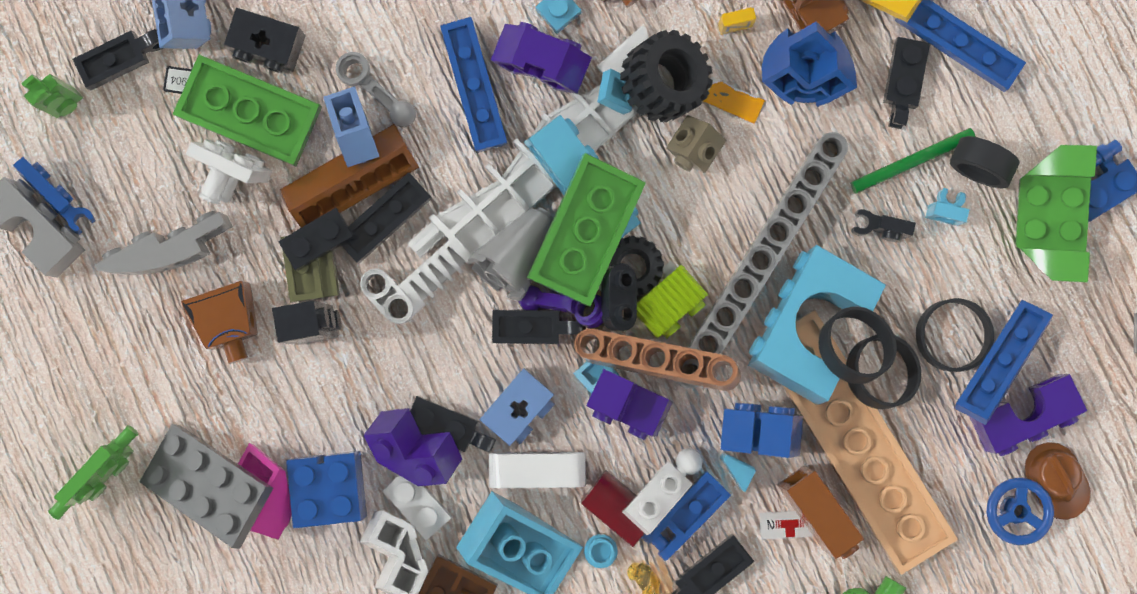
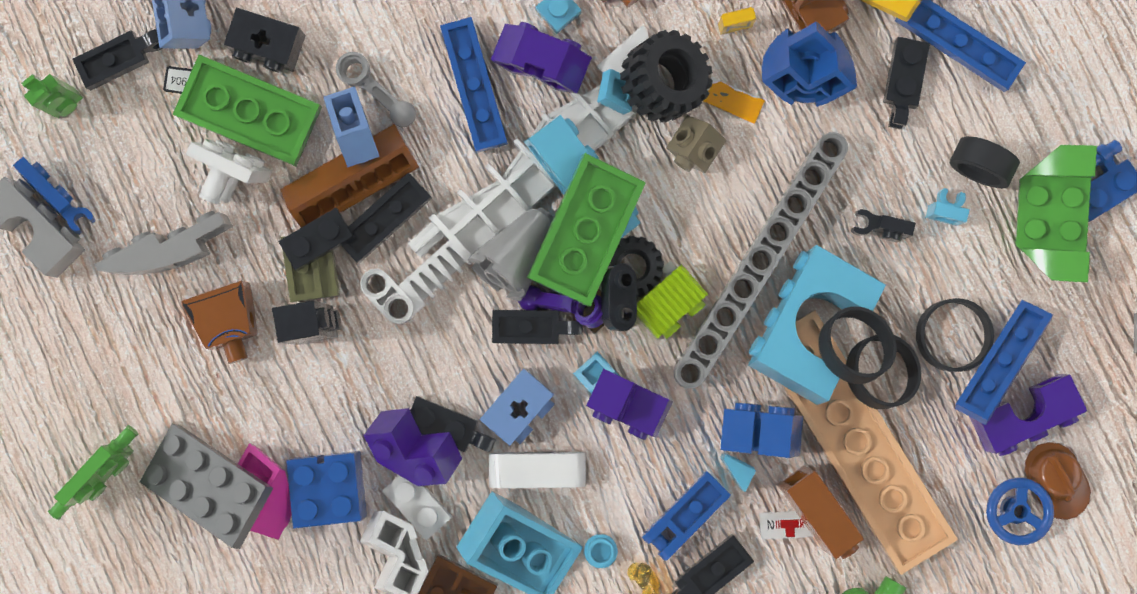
nougat beam [574,329,741,391] -> none
dark red brick [581,470,644,547] -> none
white plate [622,448,703,535] -> none
green bar [850,128,976,194] -> none

